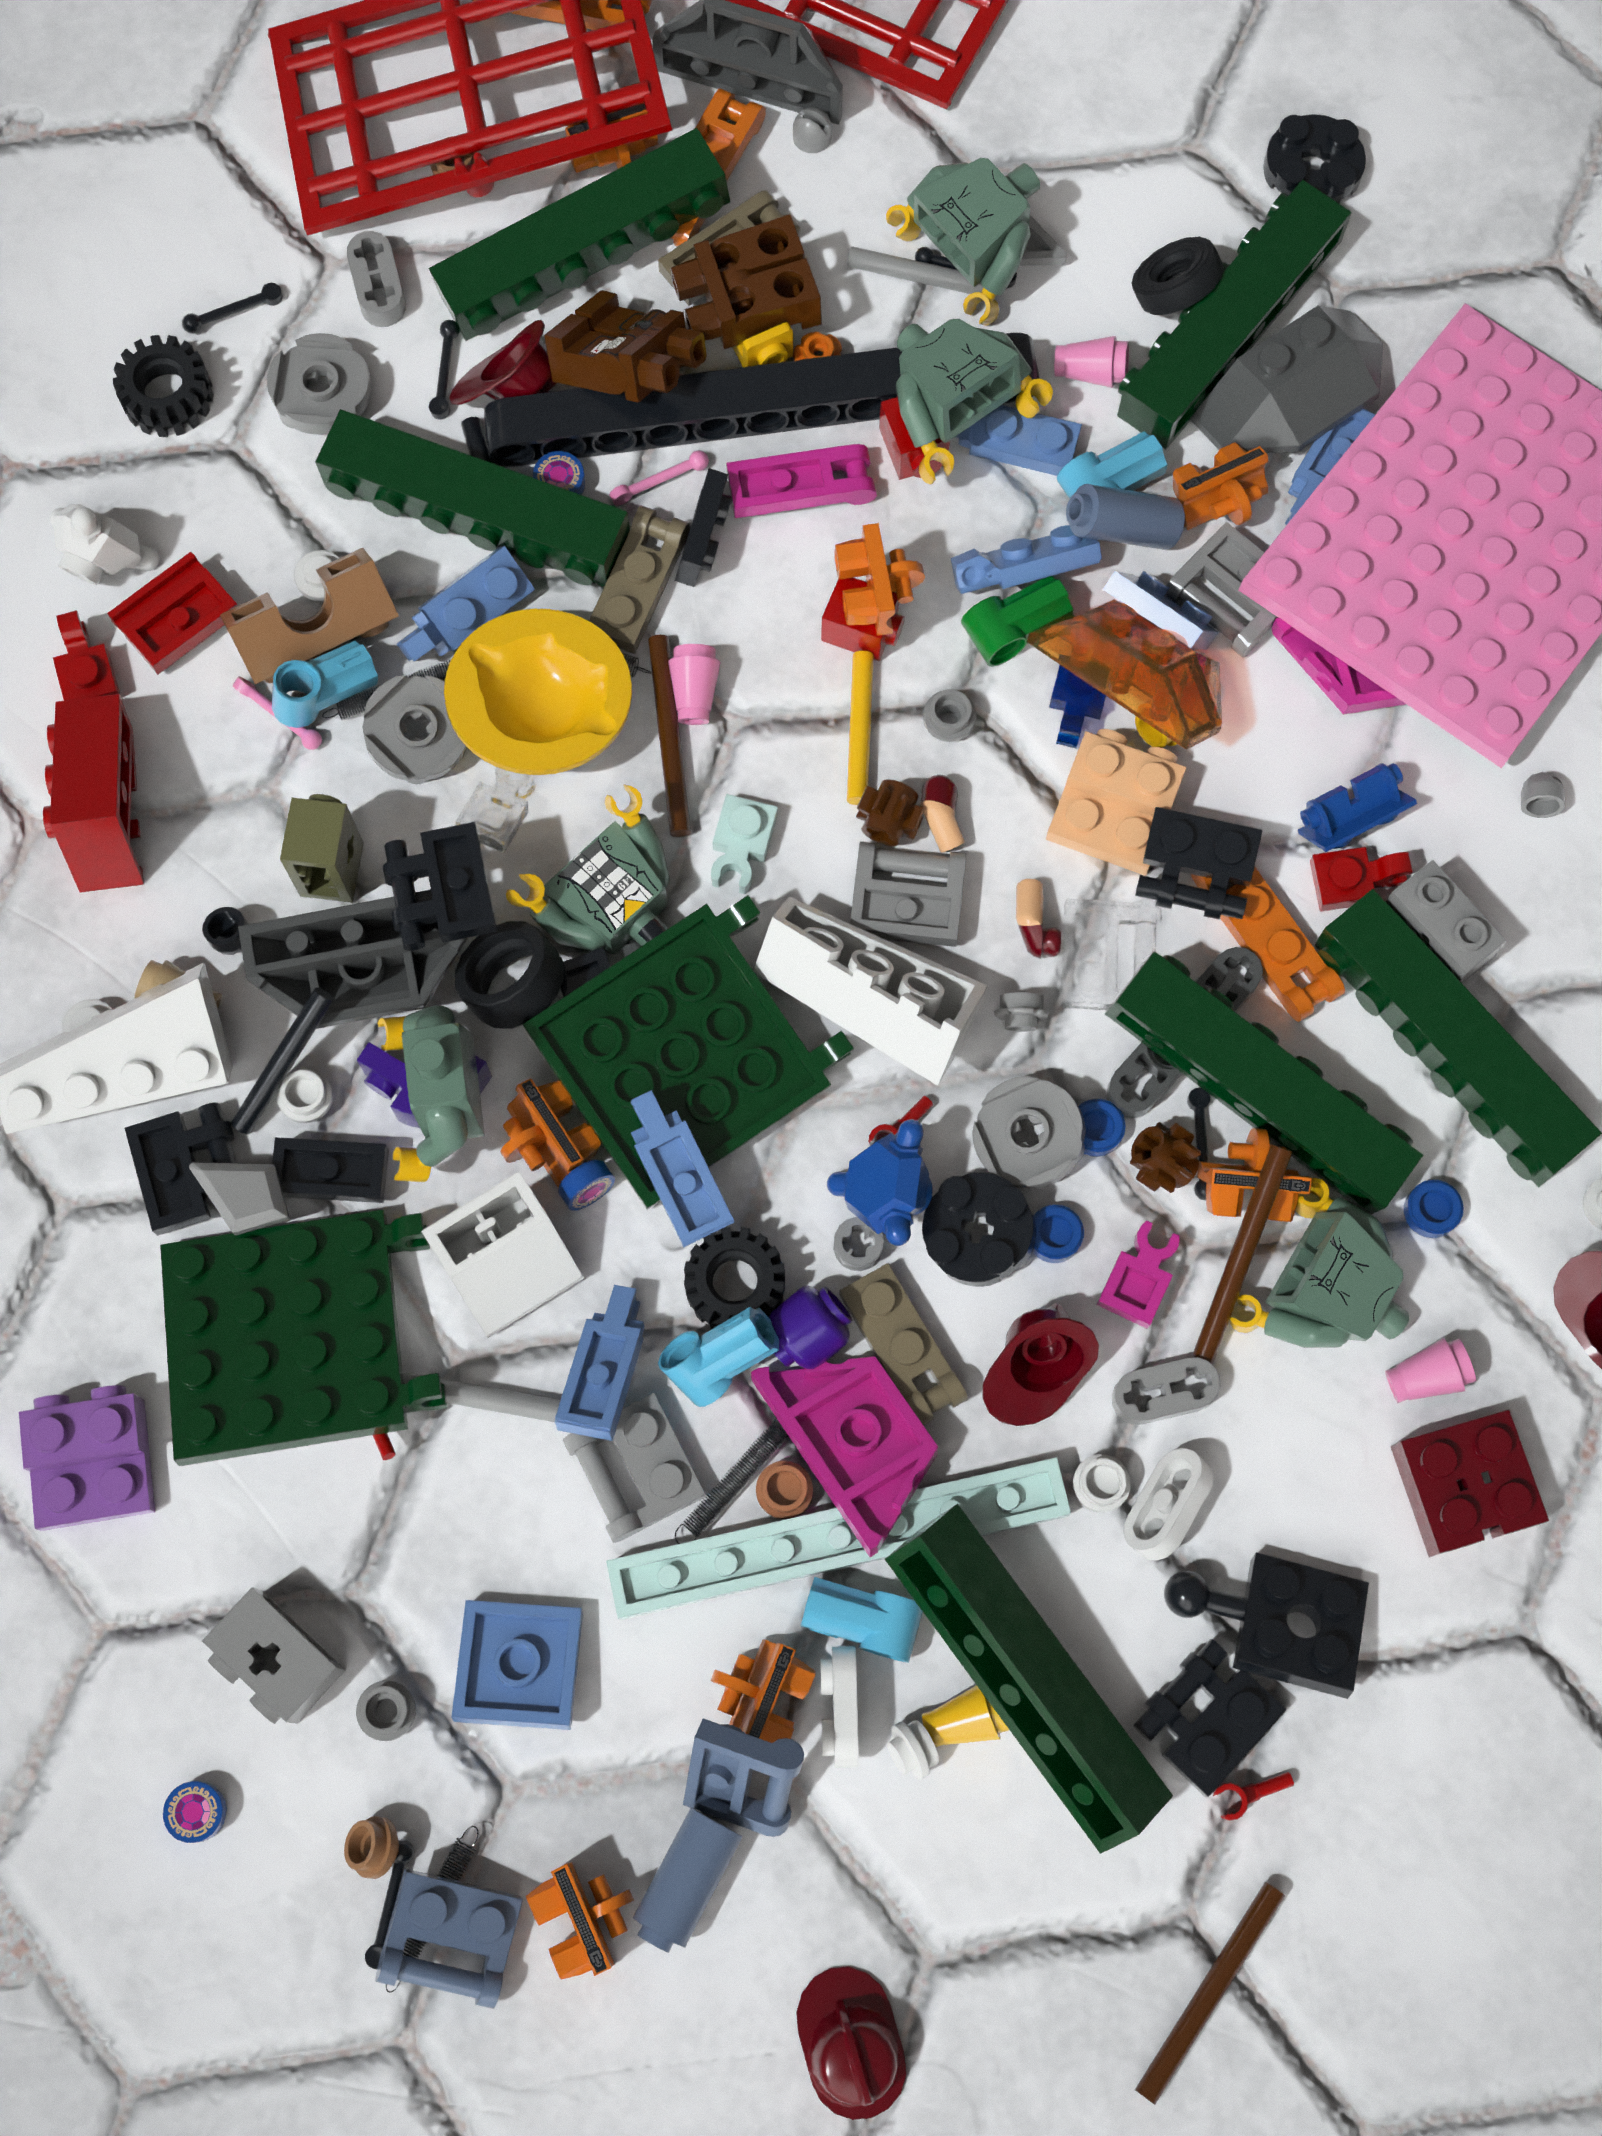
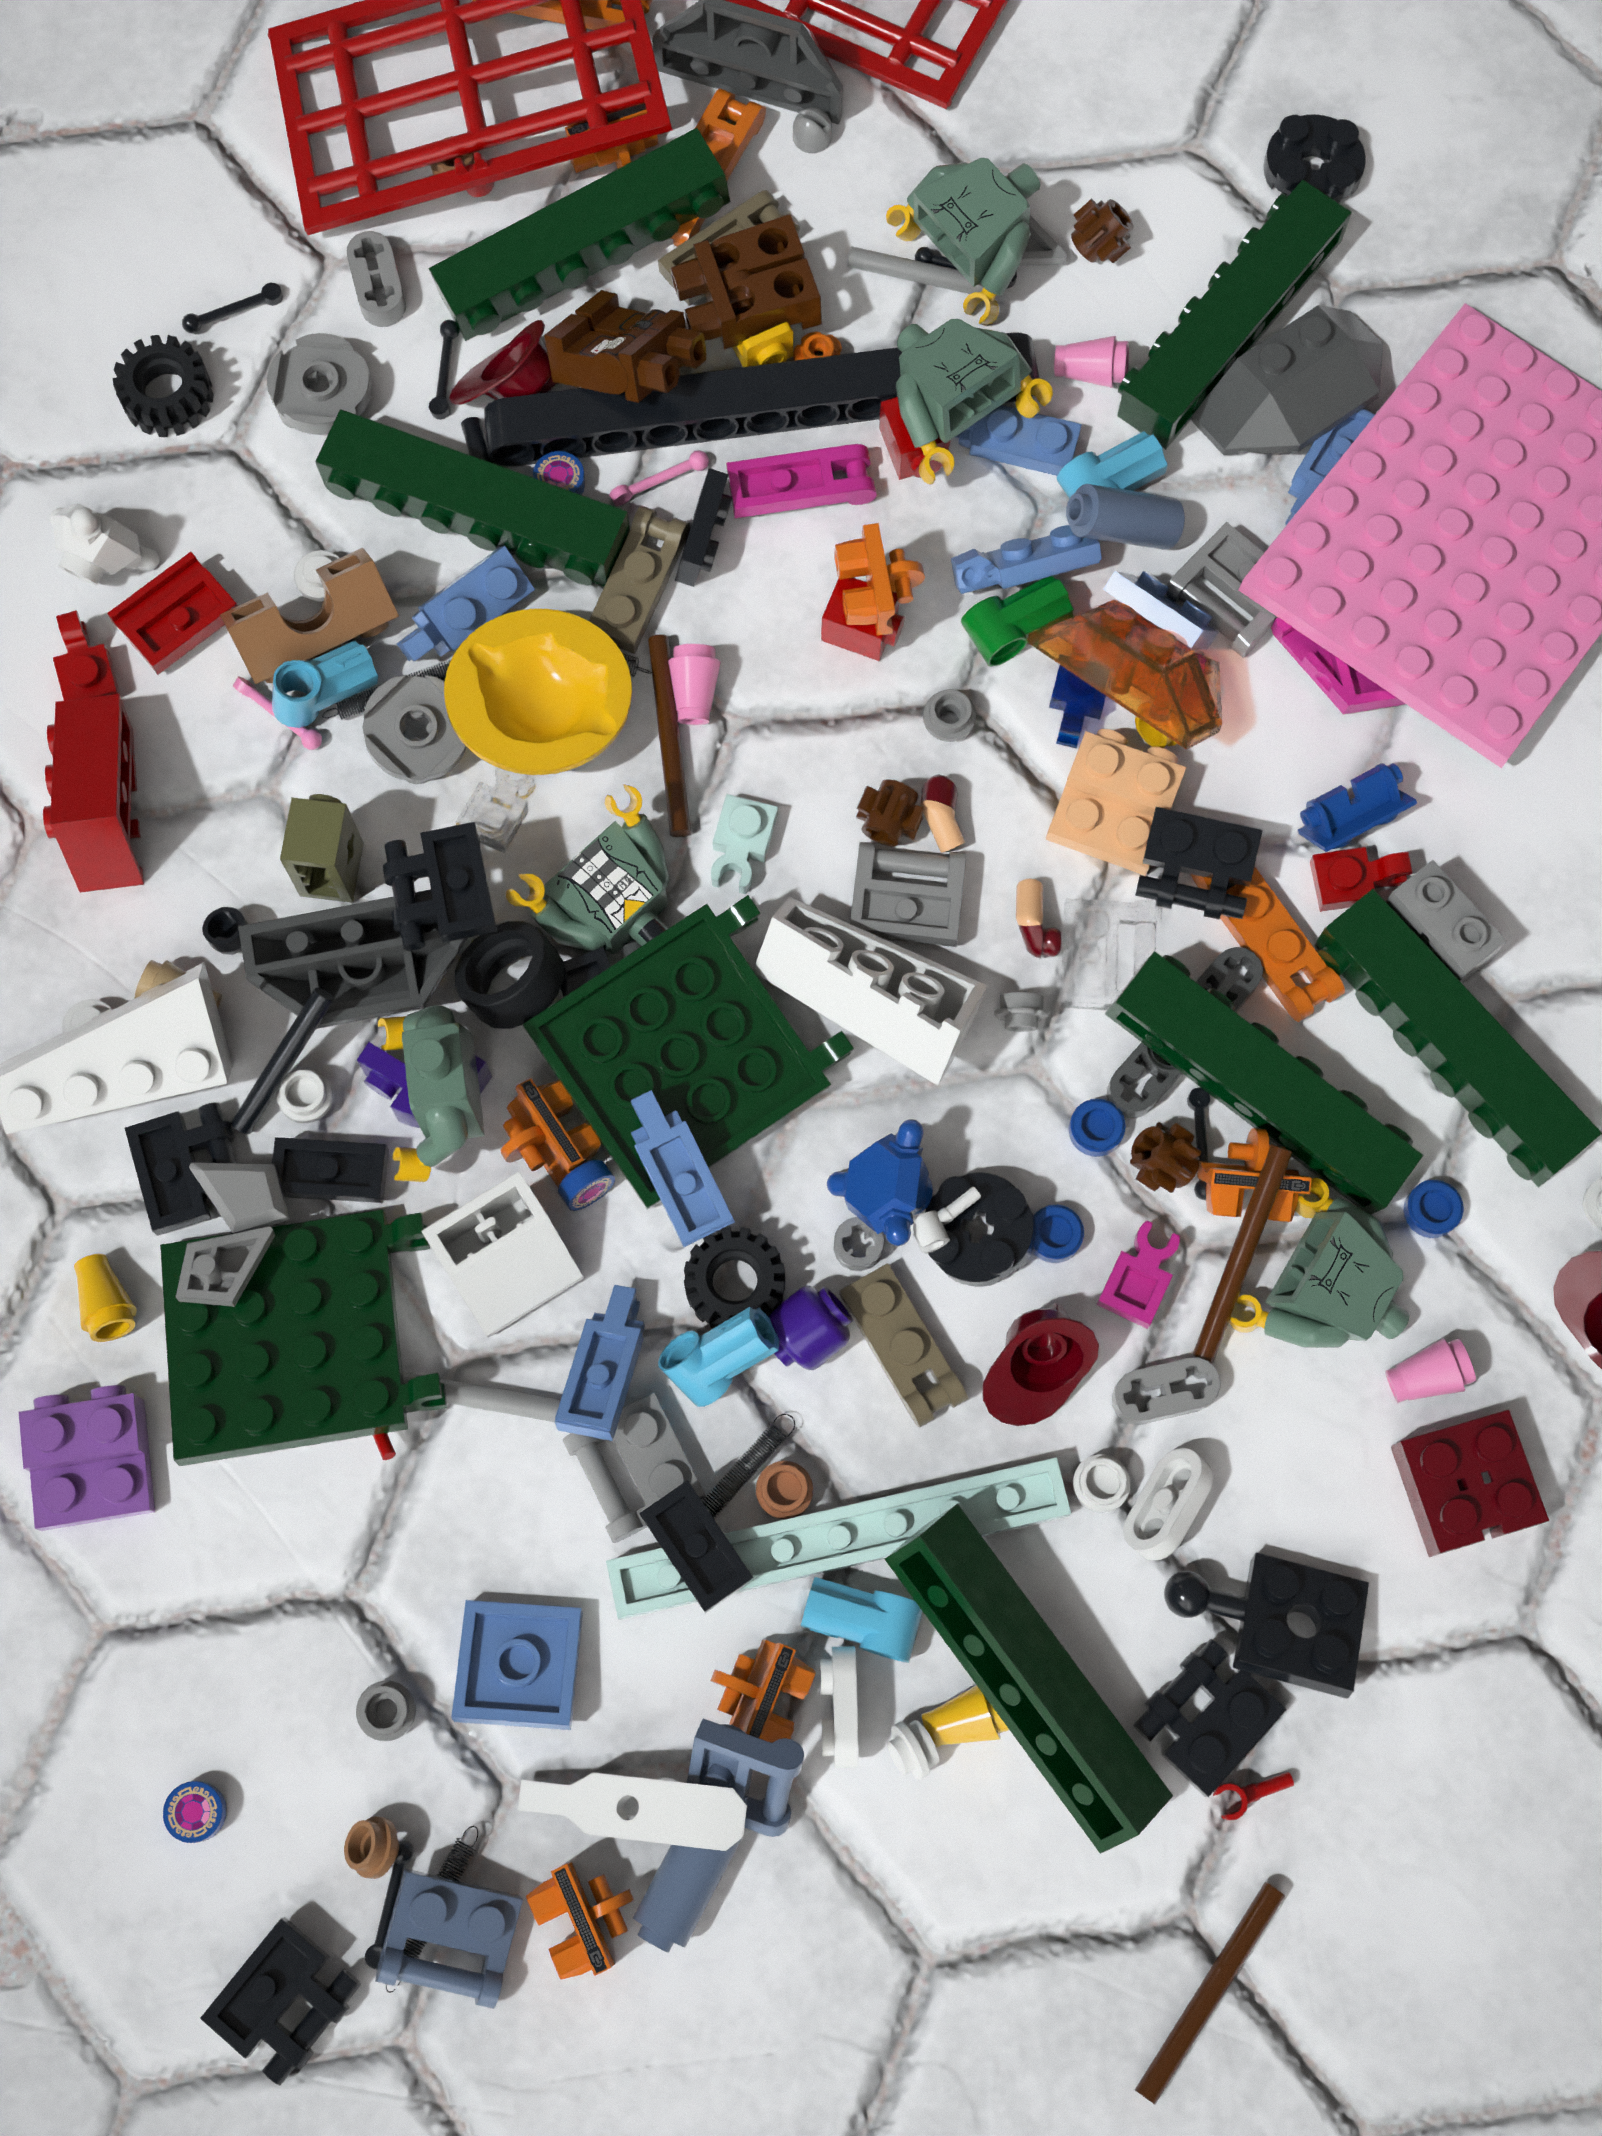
light grey brick [202,1587,346,1724] -> none
dark pink wing [751,1356,938,1557] -> none
dark red piece [796,1967,906,2120] -> none
yellow bar [847,651,874,805] -> none
red hand [868,1096,933,1146] -> none
light grey plate [972,1076,1086,1189] -> none
black tyre [1131,236,1224,315] -> none
orange hips [1173,442,1268,530] -> none
light grey hinge [1521,772,1565,818] -> none
none -> yellow cone [74,1254,137,1342]
none -> light grey piece [176,1226,275,1307]
none -> black plate [200,1917,361,2086]
none -> white piece [517,1772,747,1851]
none -> black plate [639,1480,754,1614]
none -> white hand [913,1187,981,1254]
none -> reddish brown gear [1071,198,1134,263]

